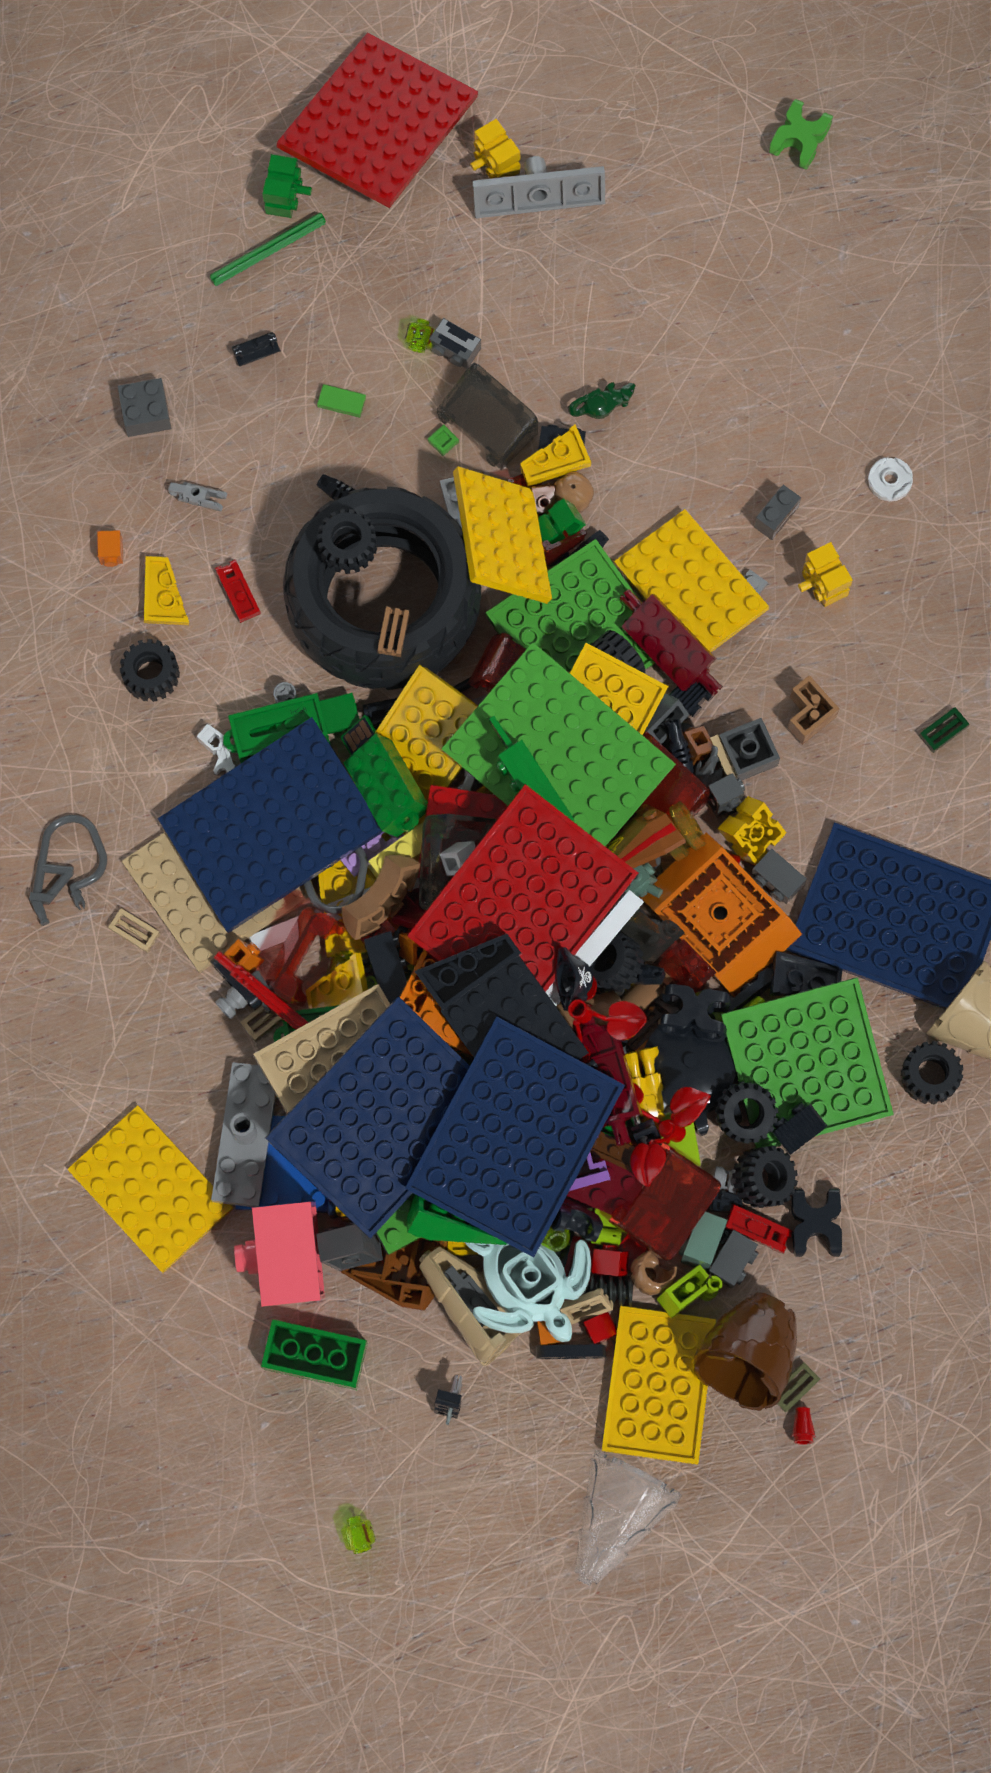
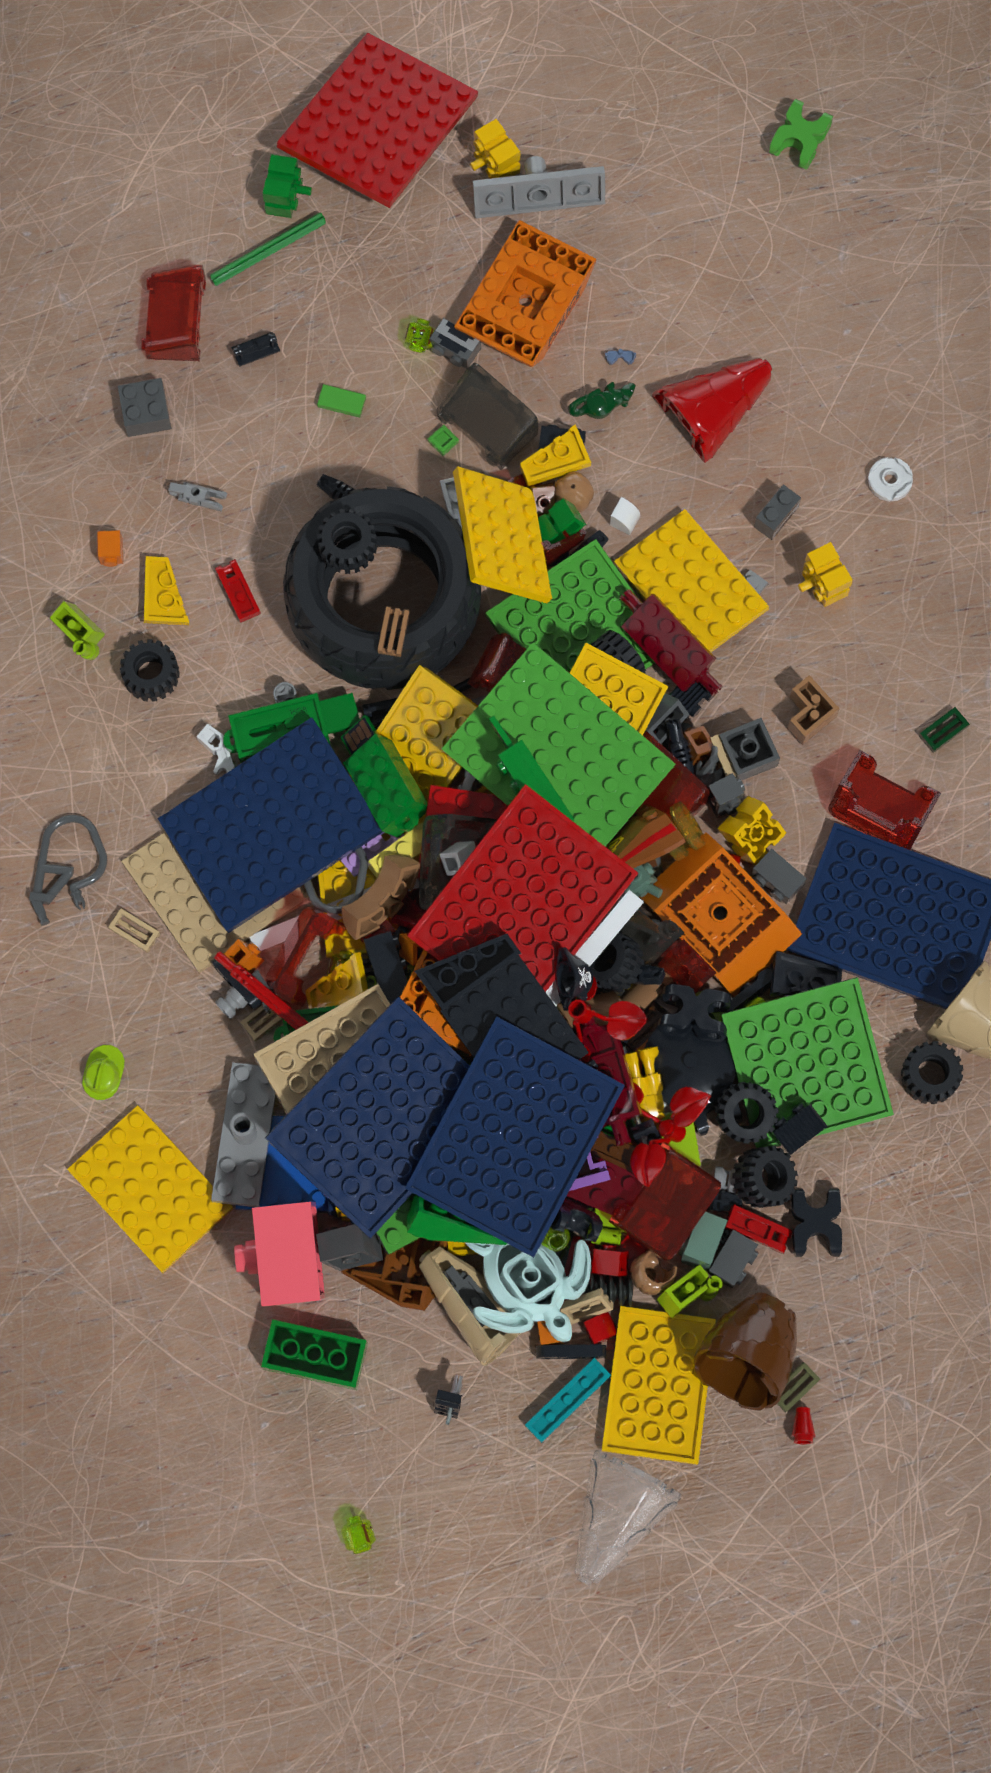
none -> lime hinge [50,601,105,660]
none -> lime piece [83,1045,125,1100]
none -> clear red windscreen [141,264,206,362]
none -> orange slope [454,220,596,368]
none -> teal plate [525,1358,611,1443]
none -> sand blue piece [605,349,636,365]
none -> white brick [610,497,640,535]
none -> red cone [652,358,772,463]
none -> clear red windscreen [828,750,941,850]

